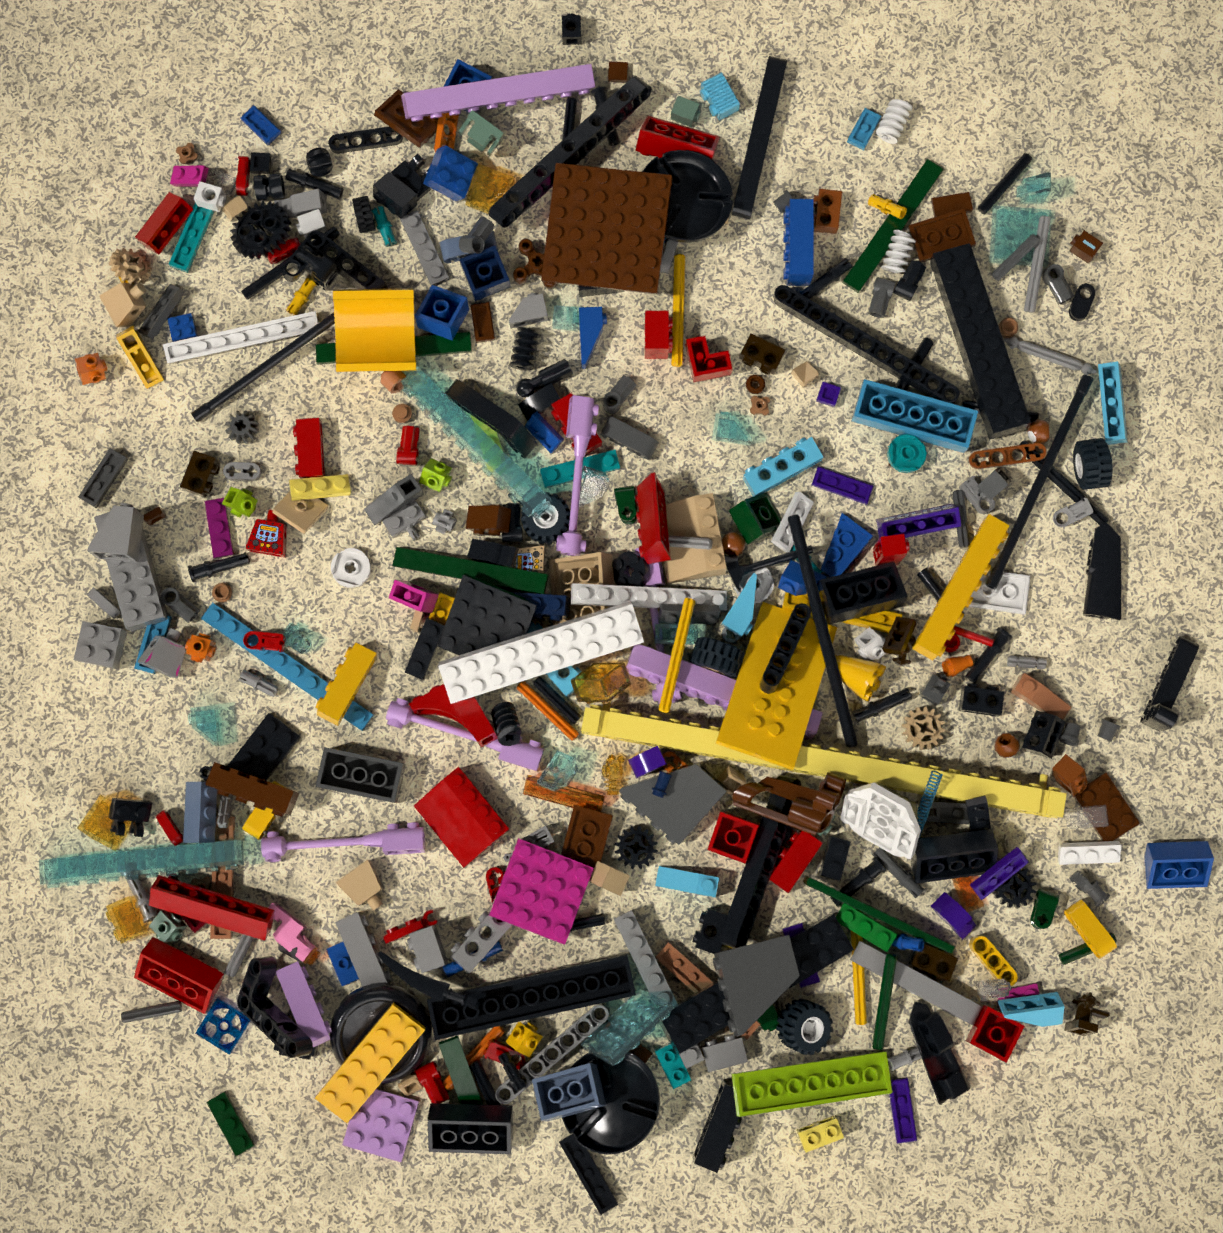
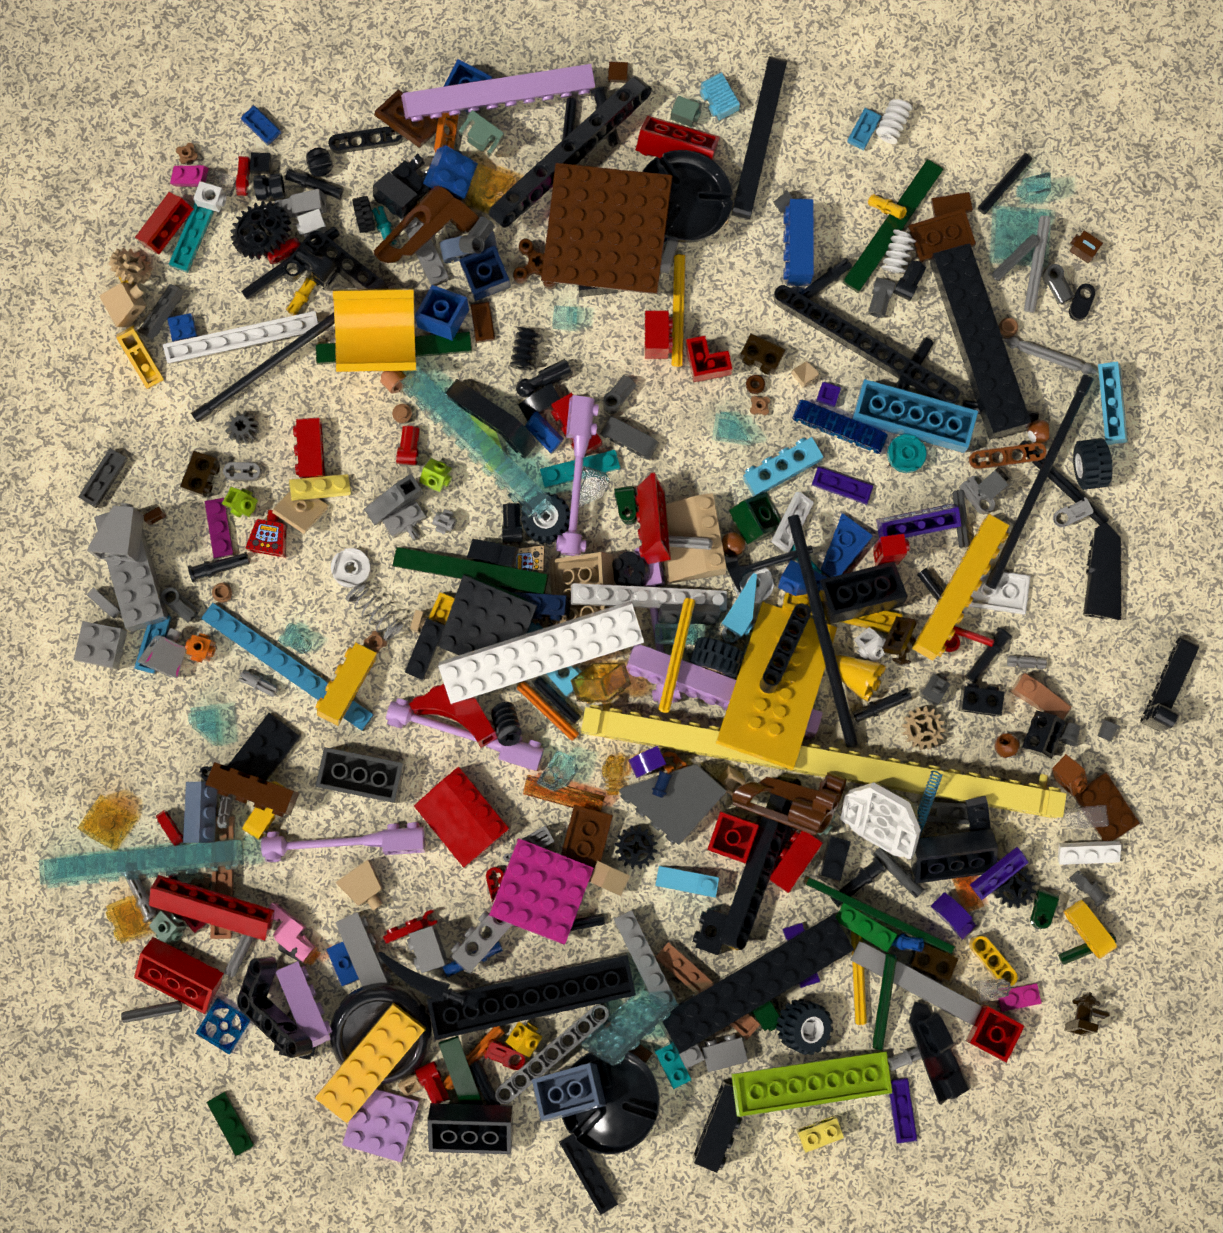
orange brick [75,353,107,385] -> none
black plate [108,798,153,837] -> none
tan slope [222,196,247,222] -> none
red piece [243,631,285,652] -> none
dark pink brick [389,580,439,613] -> none
reddish brown brick [466,505,511,536] -> none
black axle [498,1052,526,1091] -> none
light grey slope [509,293,548,329] -> none
black brick [562,13,582,45] -> none
blue slope [579,306,607,369] -> none
dark grey slope [713,935,799,1036] -> none
dark orange brick [813,189,842,234] -> none
orange cone [942,655,973,677] -> none
medium azure slope [998,992,1065,1027] -> none
blue slope [1144,841,1214,889] -> none
none -> light grey piece [345,582,404,641]
none -> medium nougat plate [364,631,387,654]
none -> reddish brown panel [374,186,479,263]
none -> clear blue beam [792,400,888,454]

